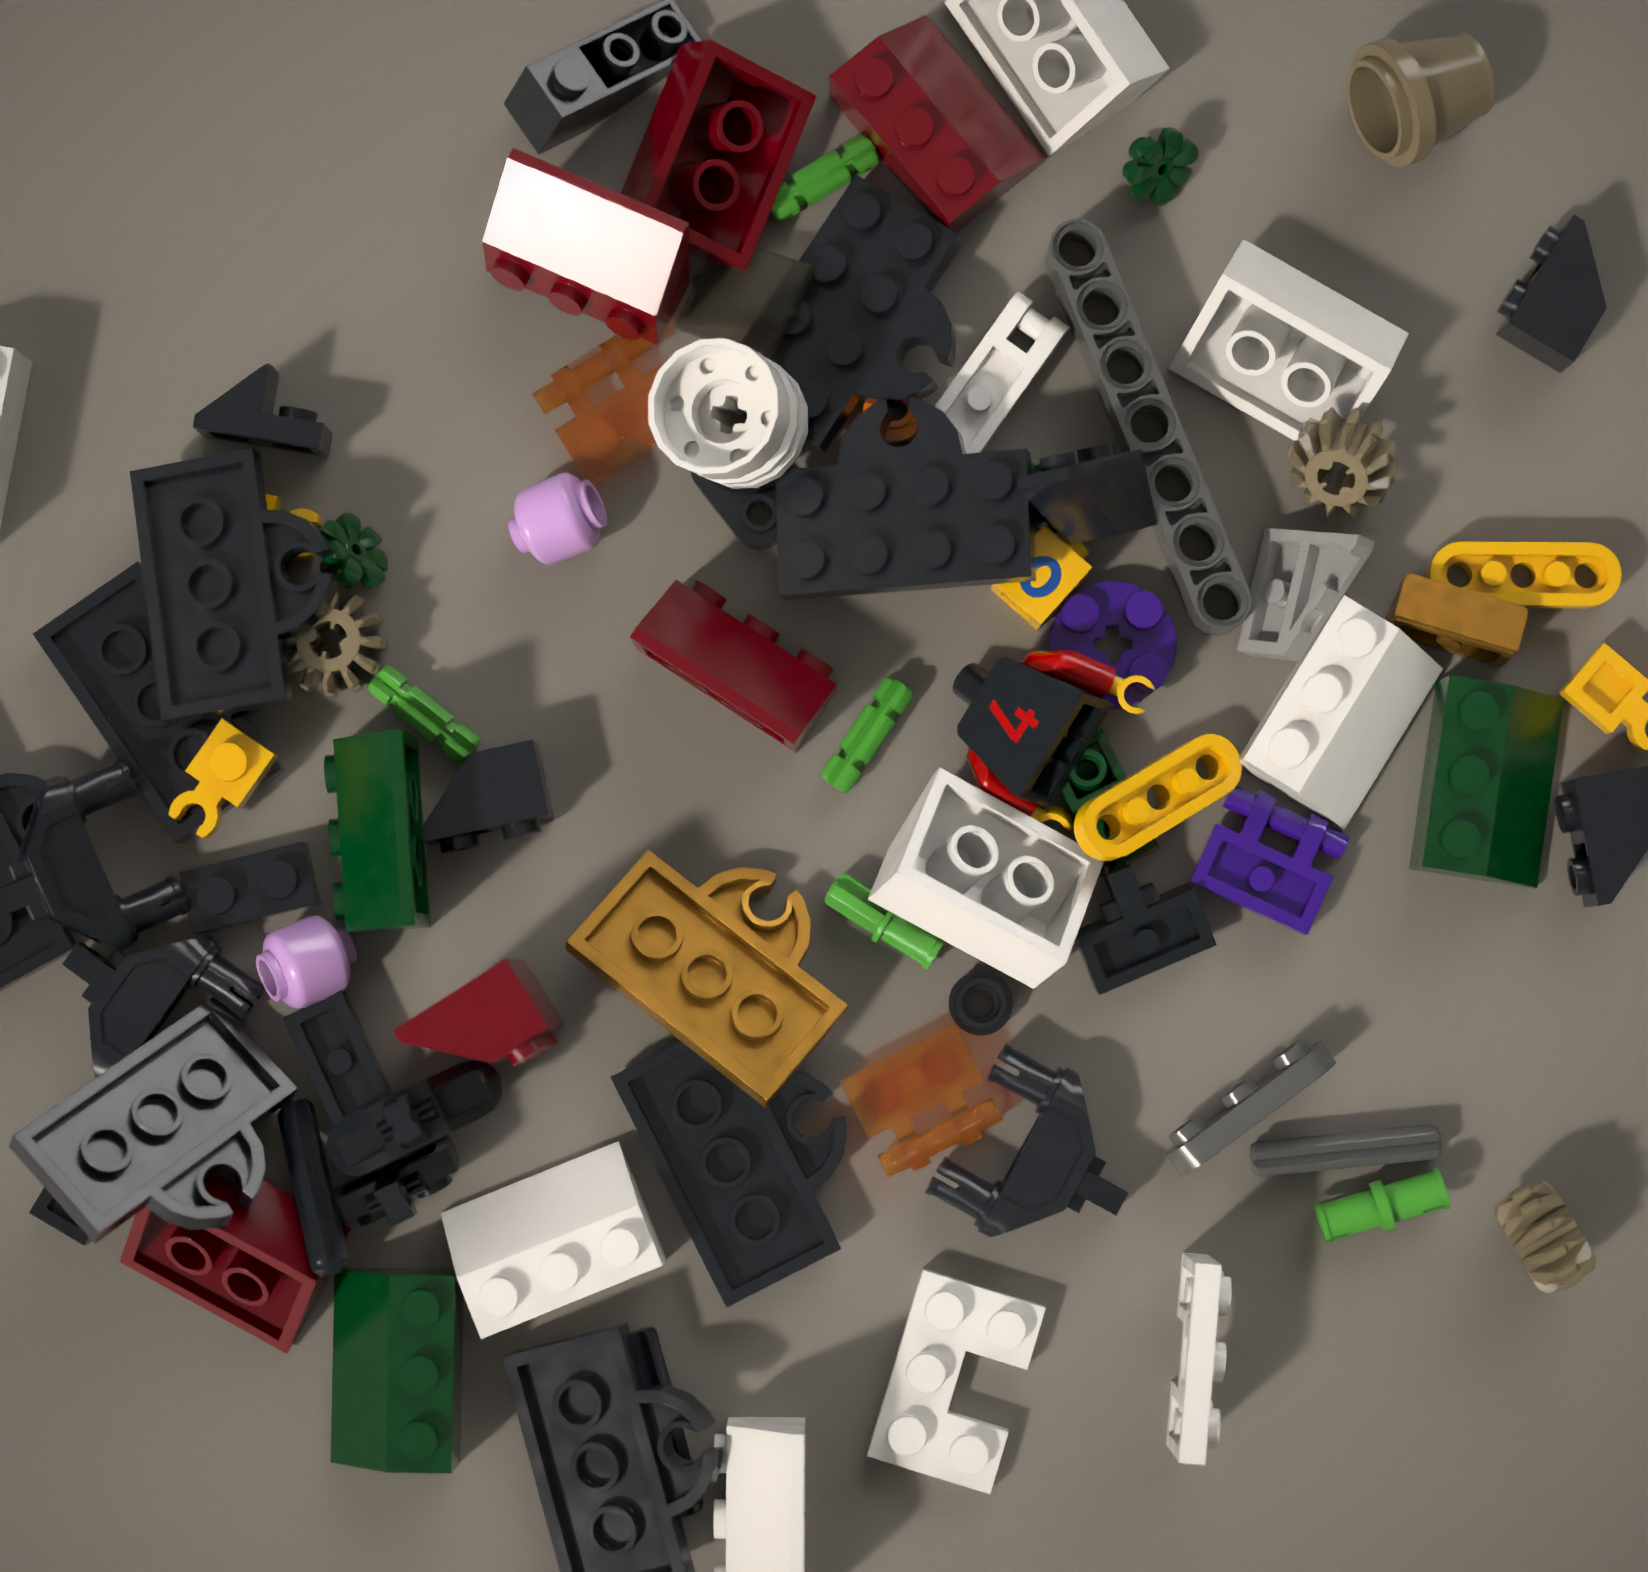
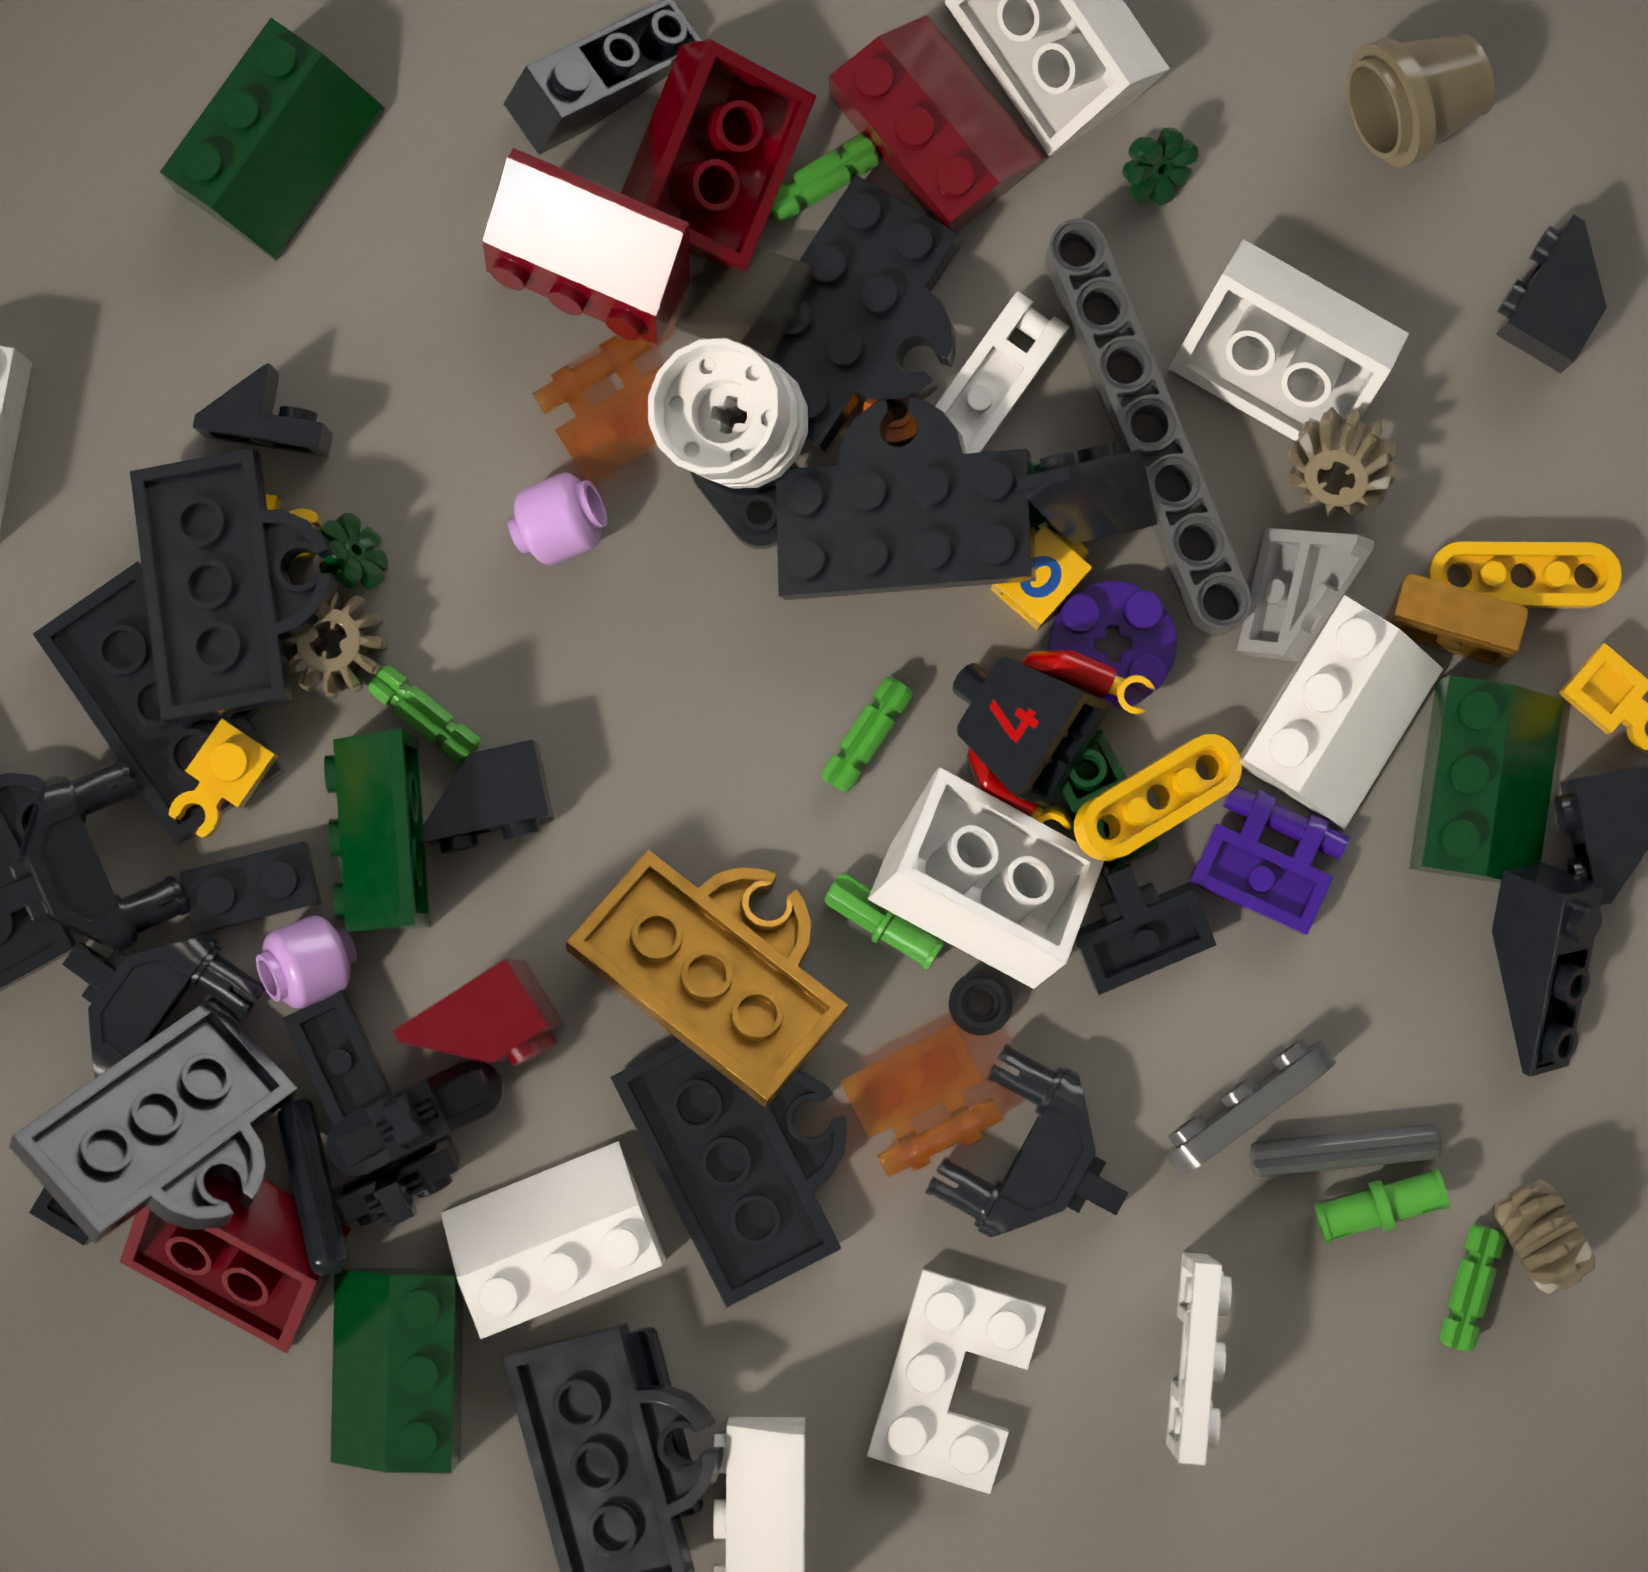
dark red slope [630,579,837,753] -> none
none -> dark green slope [160,18,385,261]
none -> bright green axle [1439,1225,1506,1352]
none -> black slope [1492,862,1605,1077]

